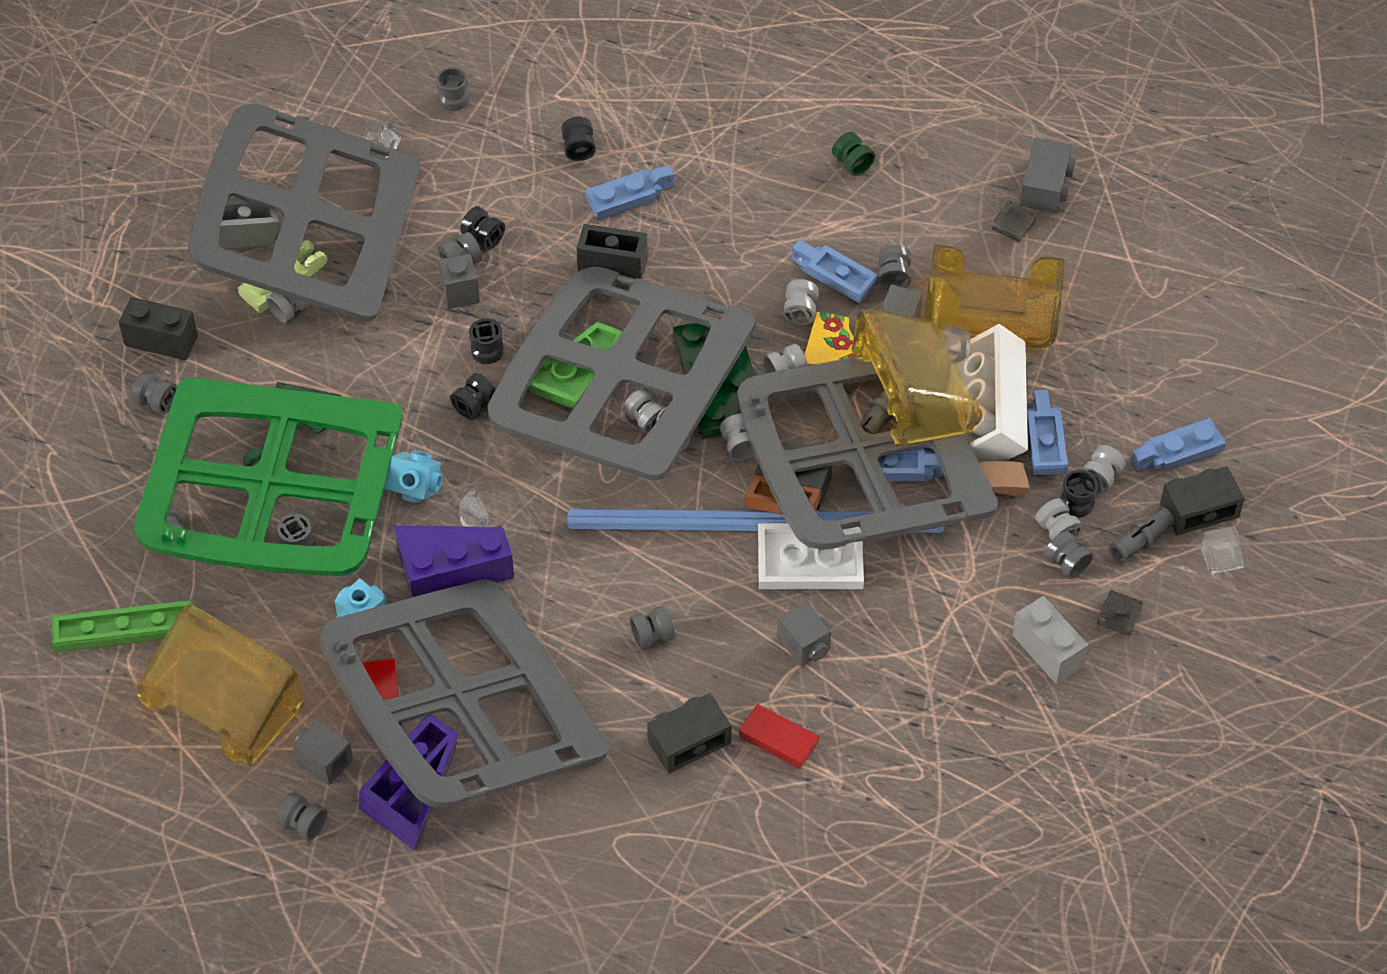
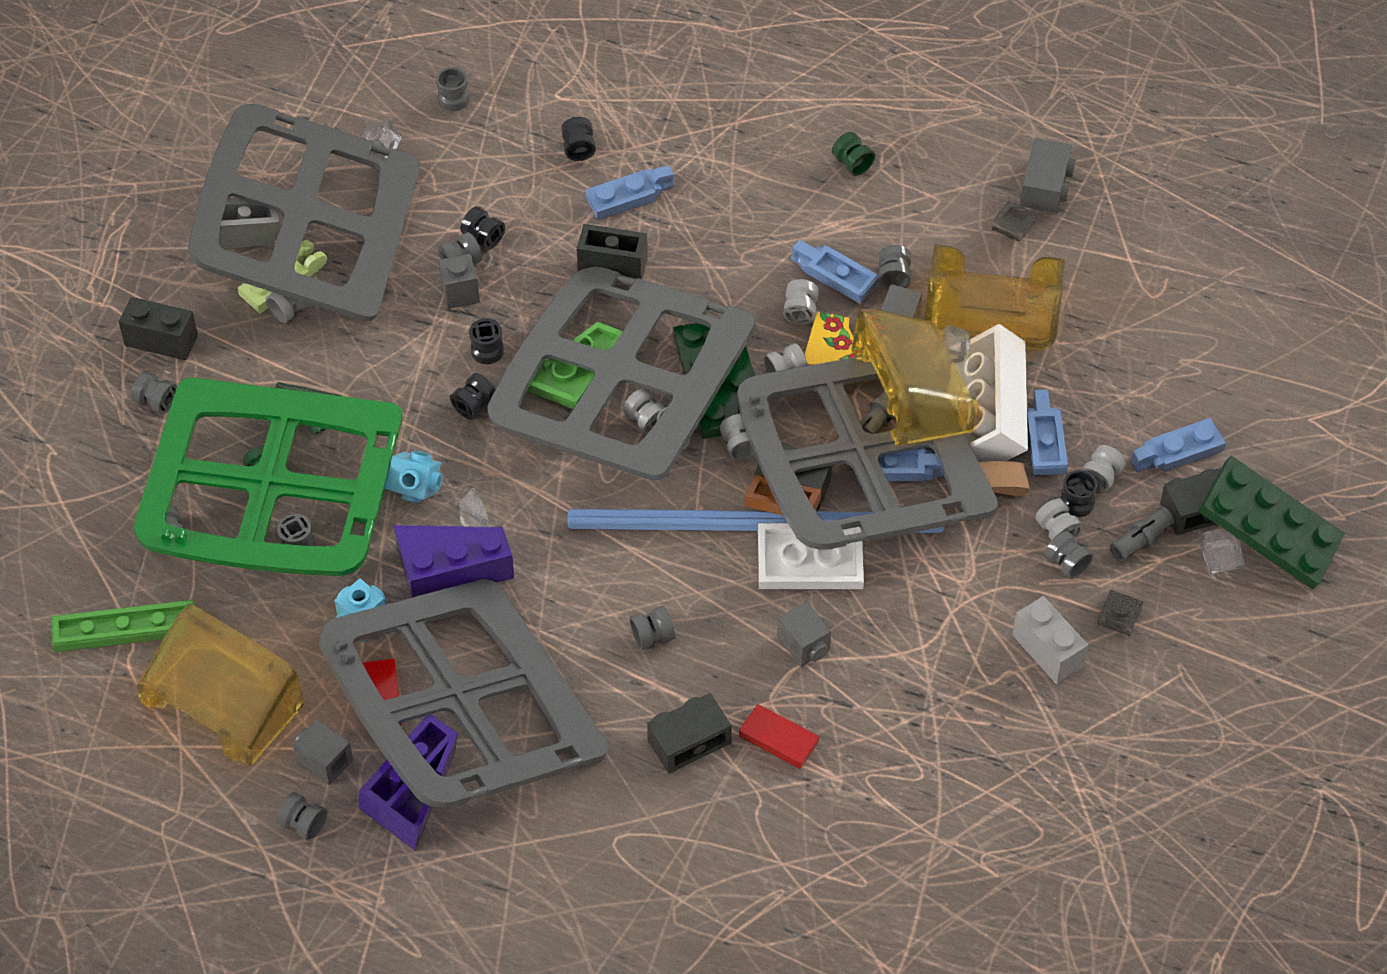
none -> dark green plate [1198,456,1345,589]

